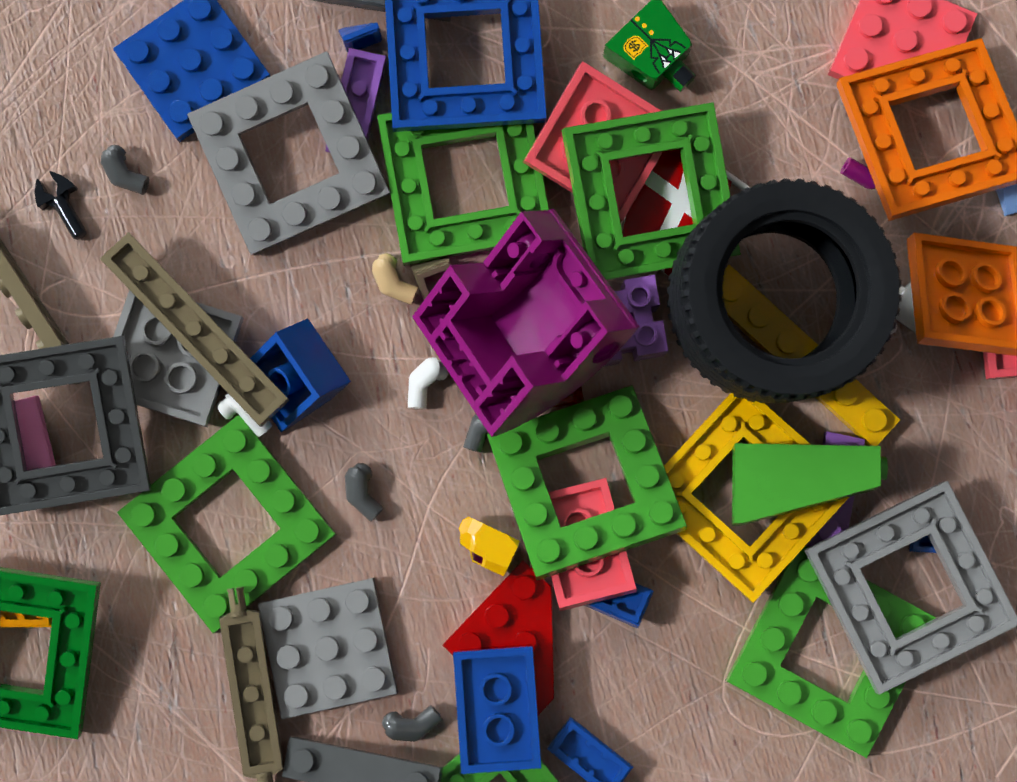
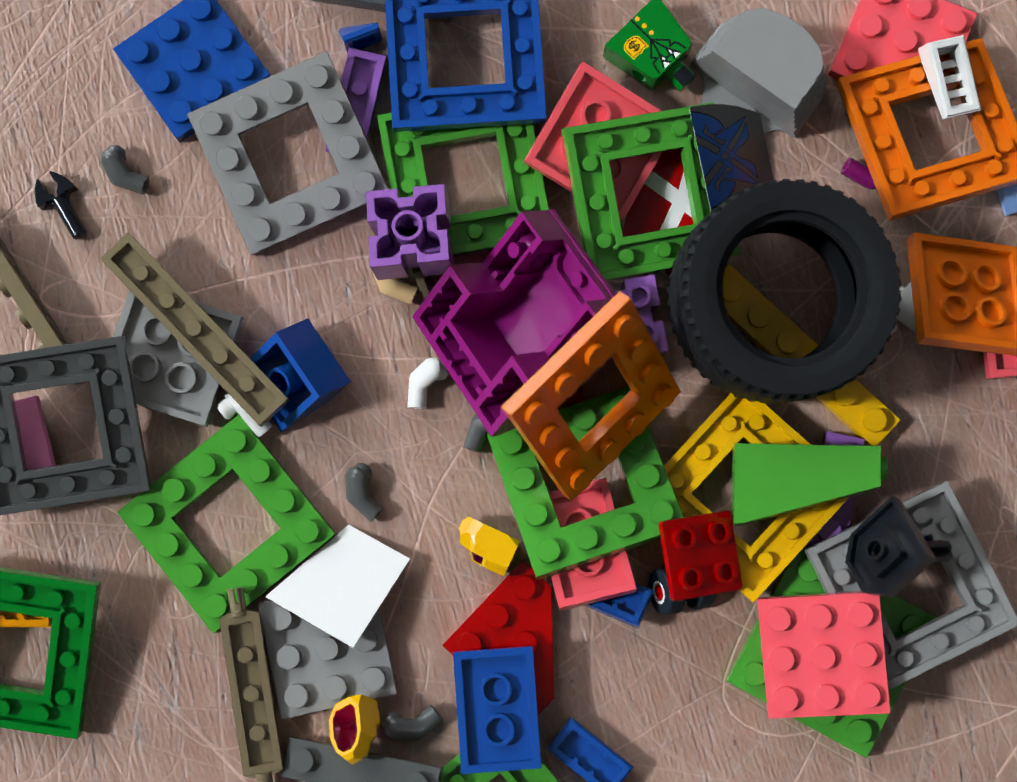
none -> white sticker [265,525,410,648]
none -> yellow rock [329,694,381,765]
none -> medium lavender brick [366,184,454,280]
none -> orange plate [501,291,681,501]
none -> red plate [648,511,743,615]
none -> sticker [689,104,774,212]
none -> light grey piece [691,8,826,137]
none -> coral plate [757,591,890,719]
none -> black piece [845,496,952,598]
none -> white slope [918,35,981,120]

